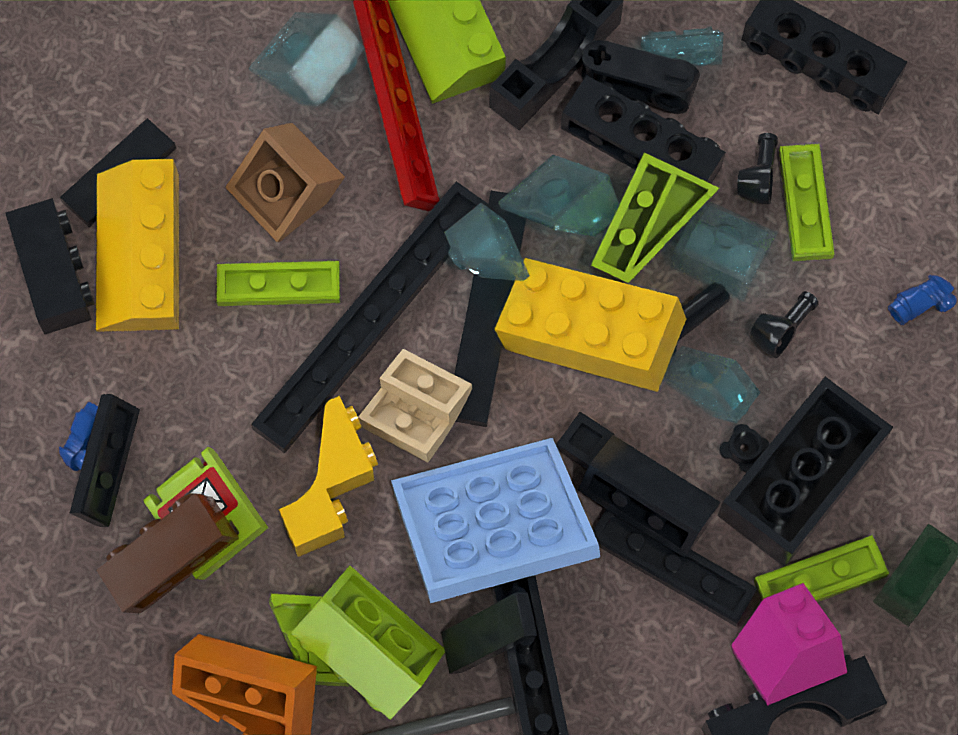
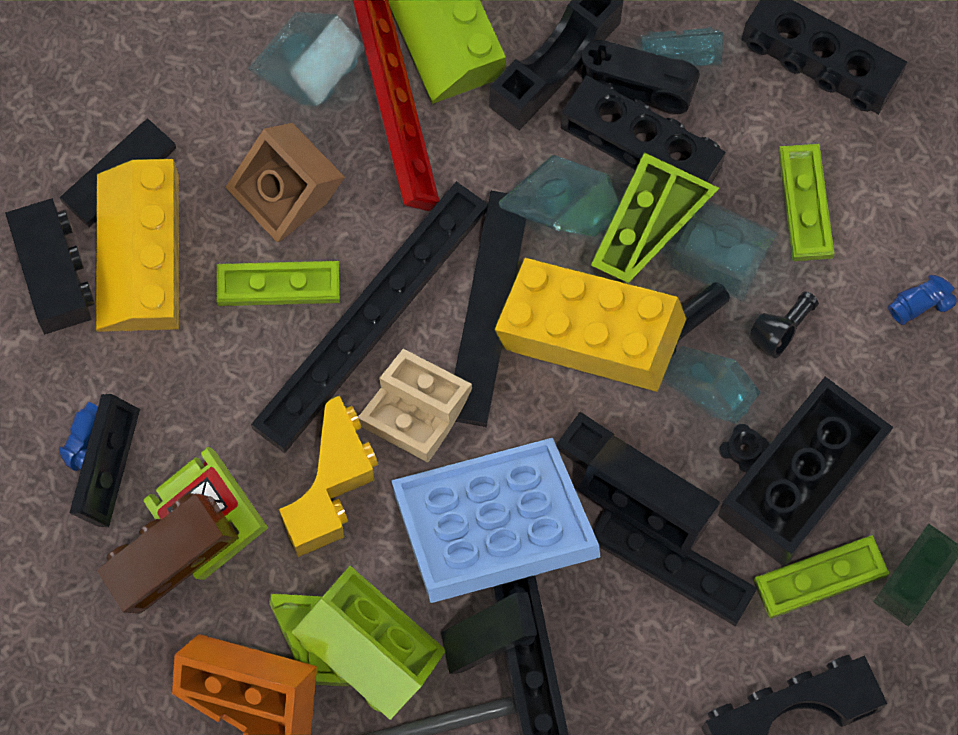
clear light blue slope [444,203,530,281] -> none
dark pink slope [731,583,847,705] -> none
black bar [737,133,778,204] -> none

